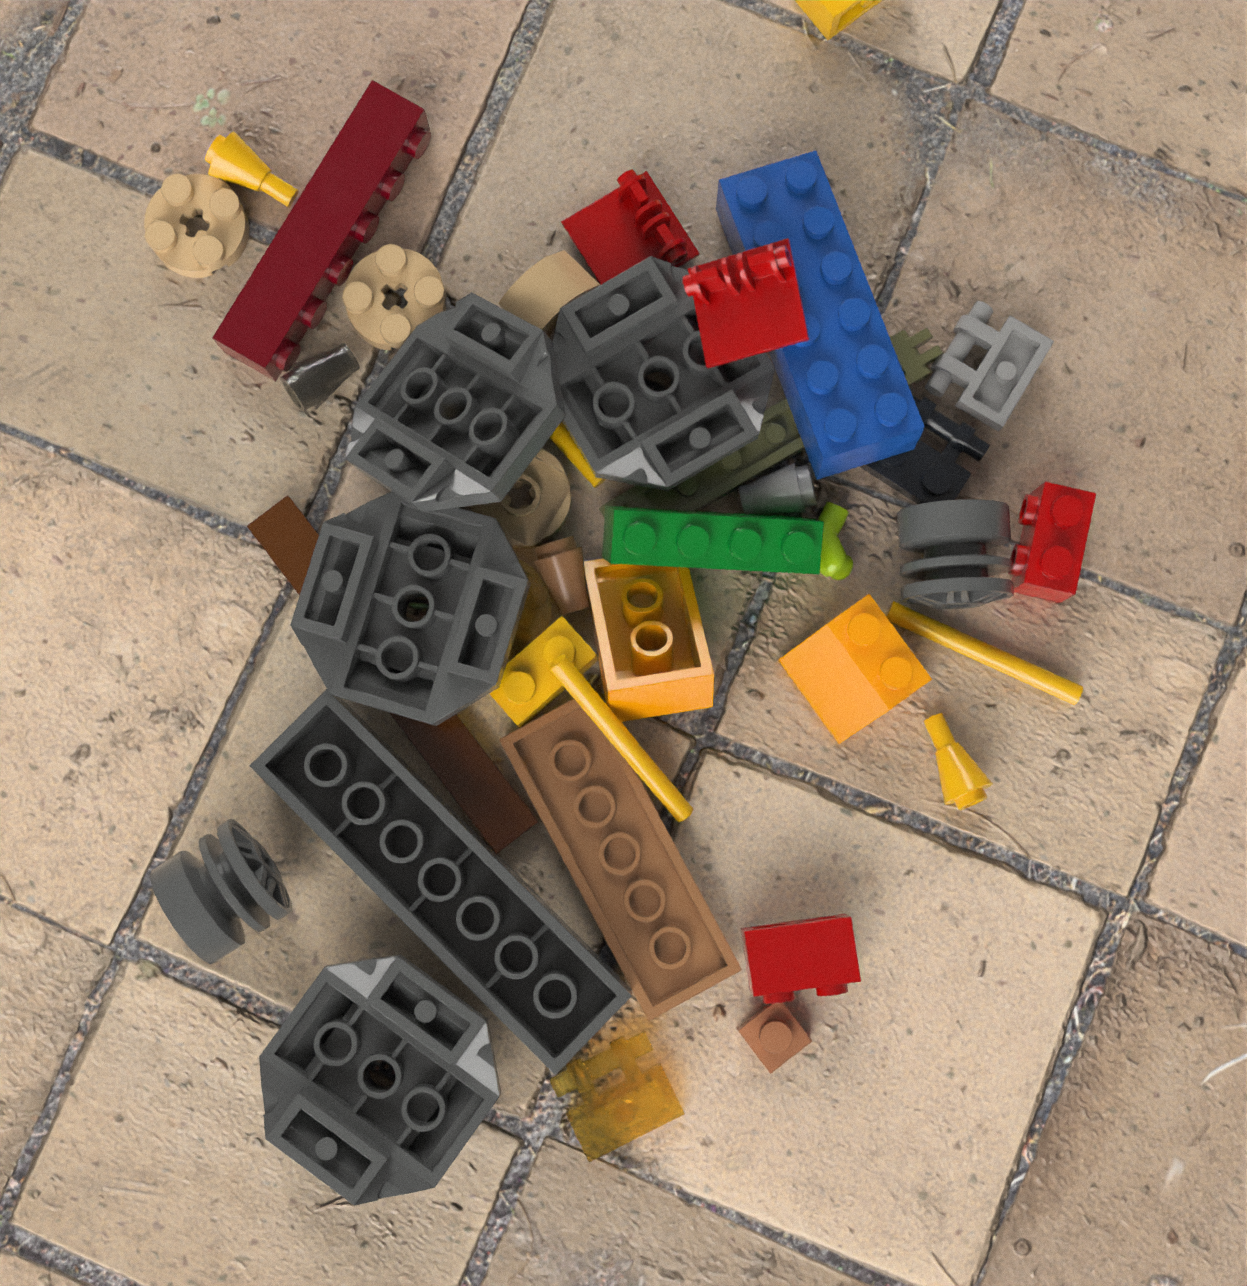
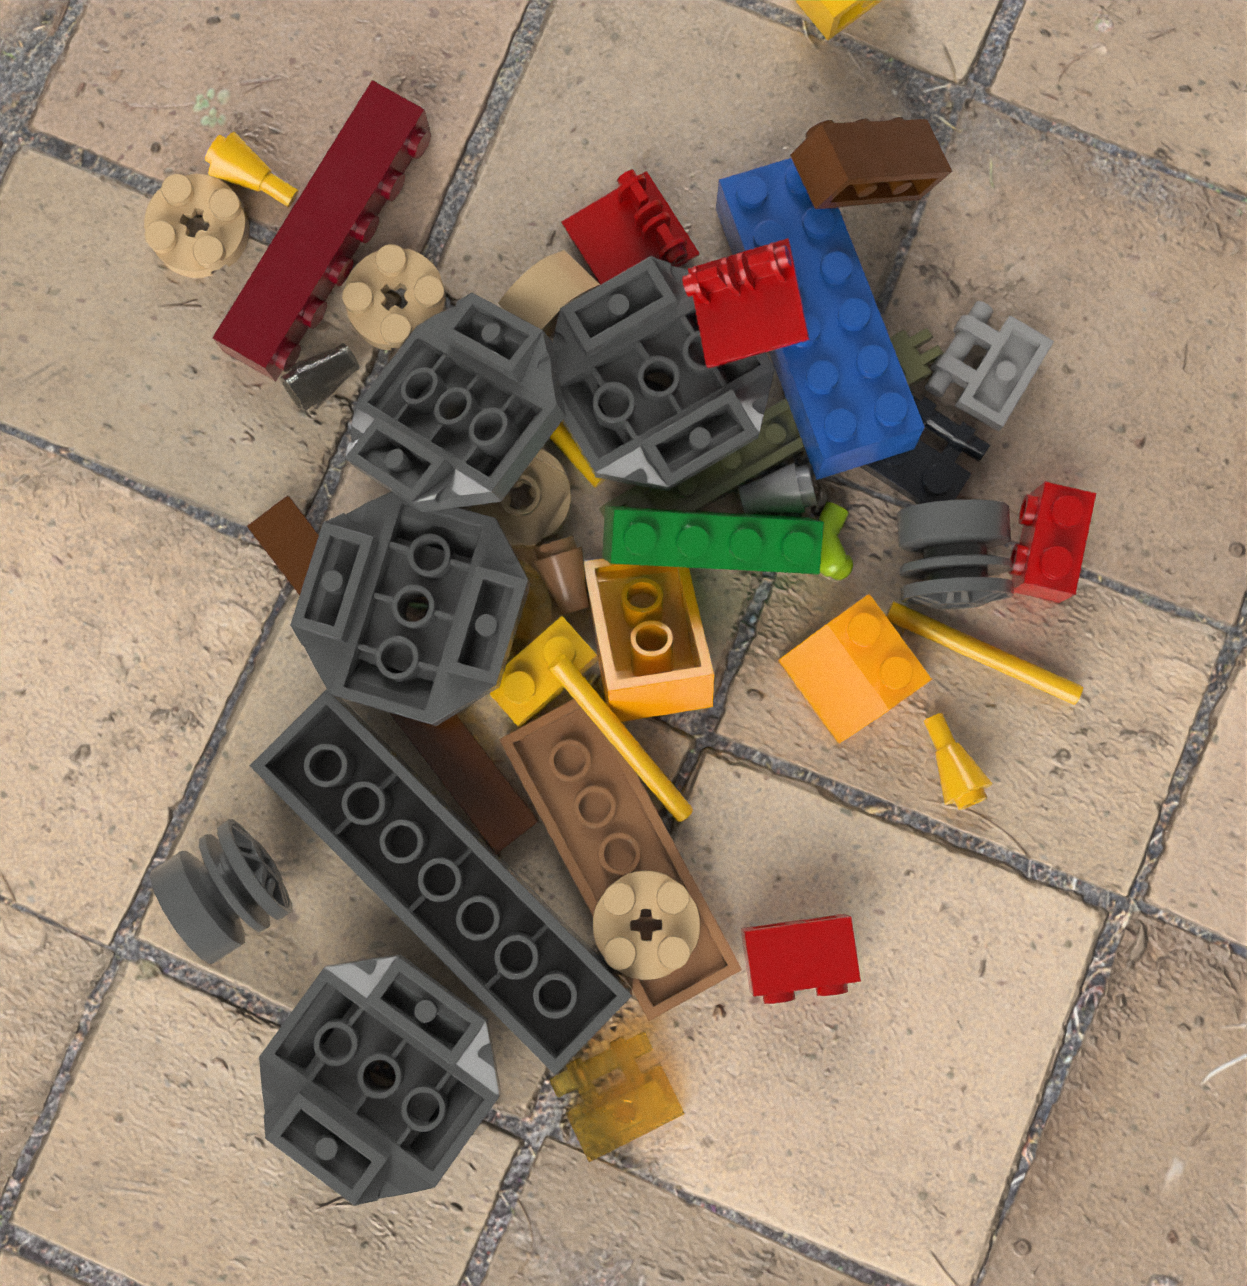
nougat plate [737,1003,812,1074] -> none
none -> tan plate [593,870,700,980]
none -> reddish brown brick [790,117,952,209]

